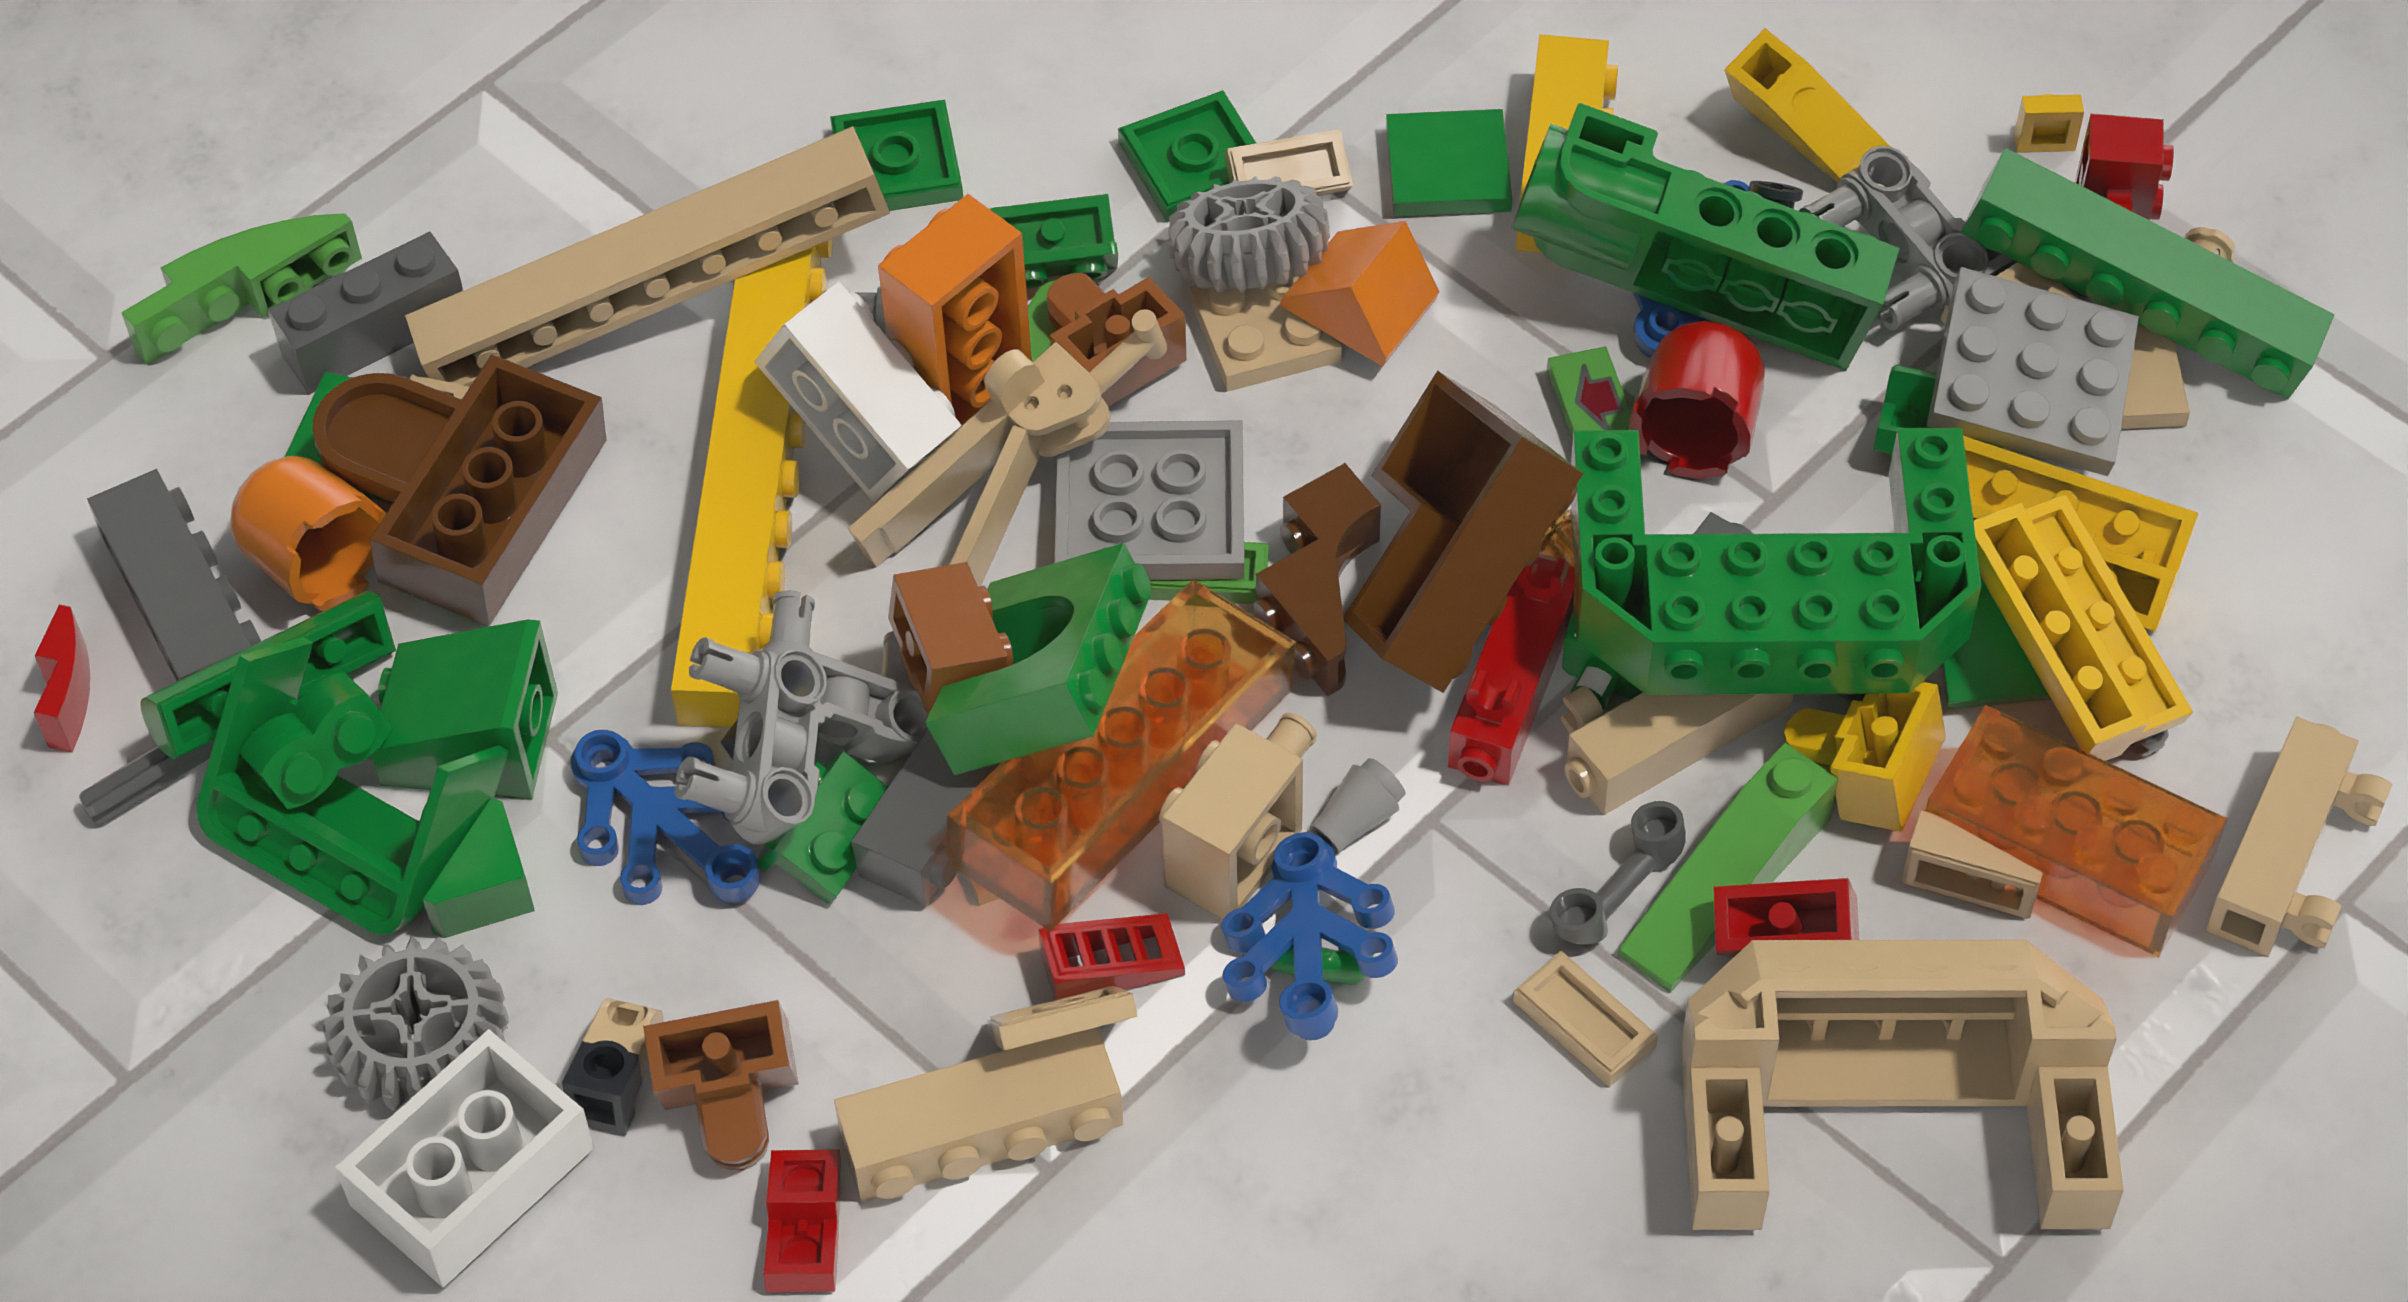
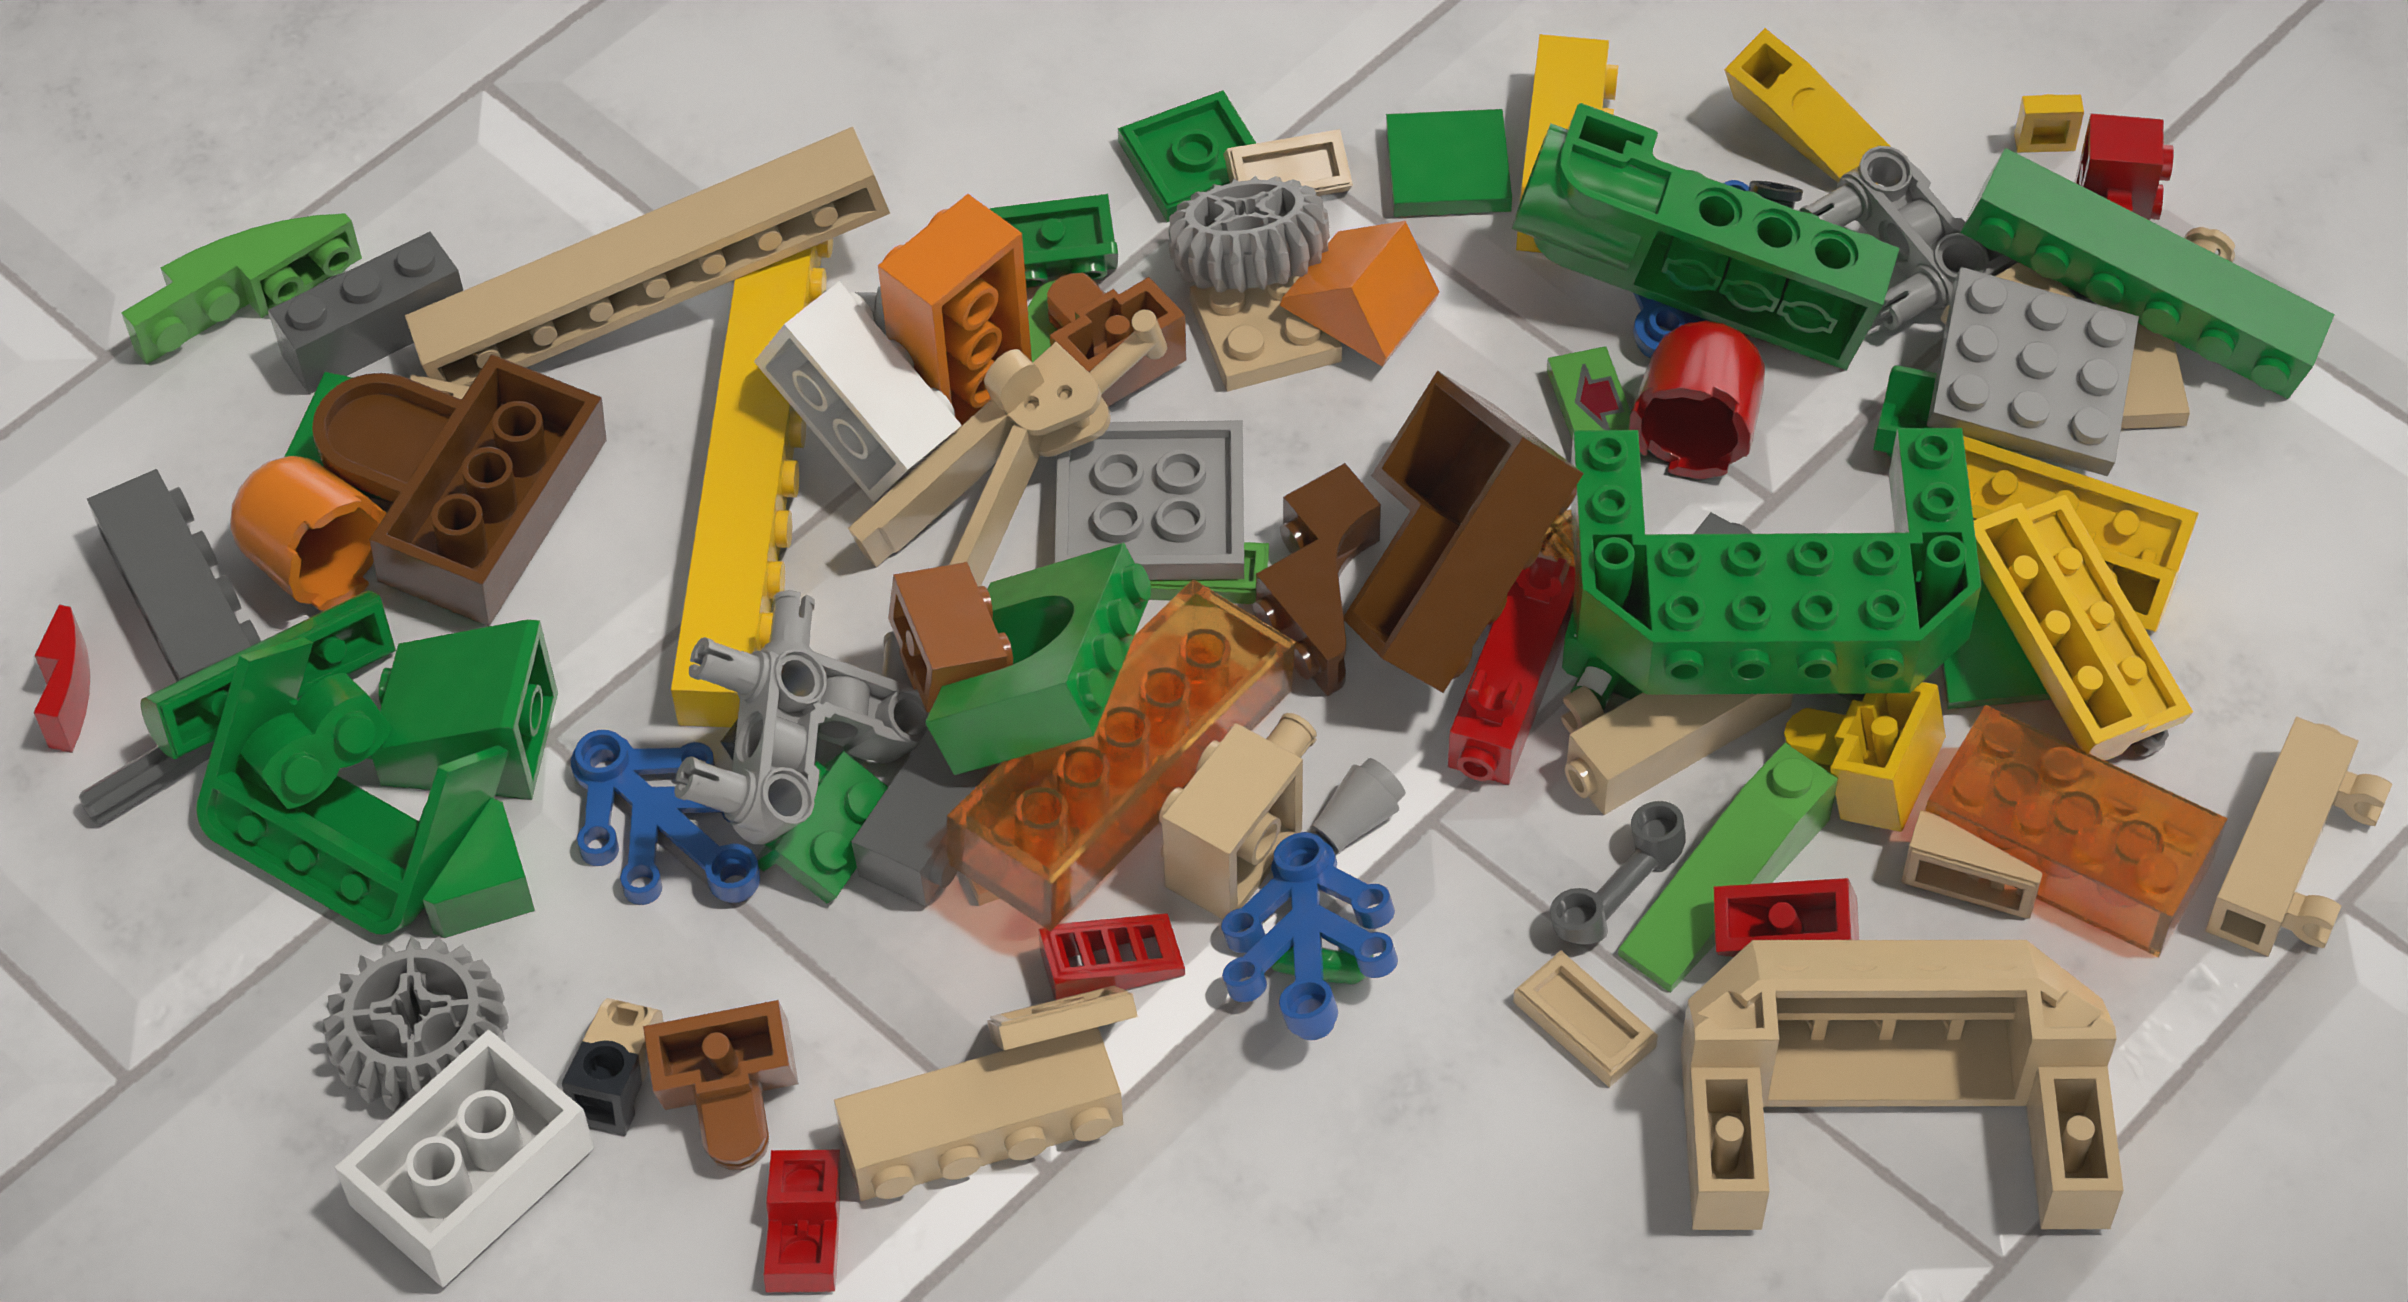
green tile [830,99,964,211] -> none

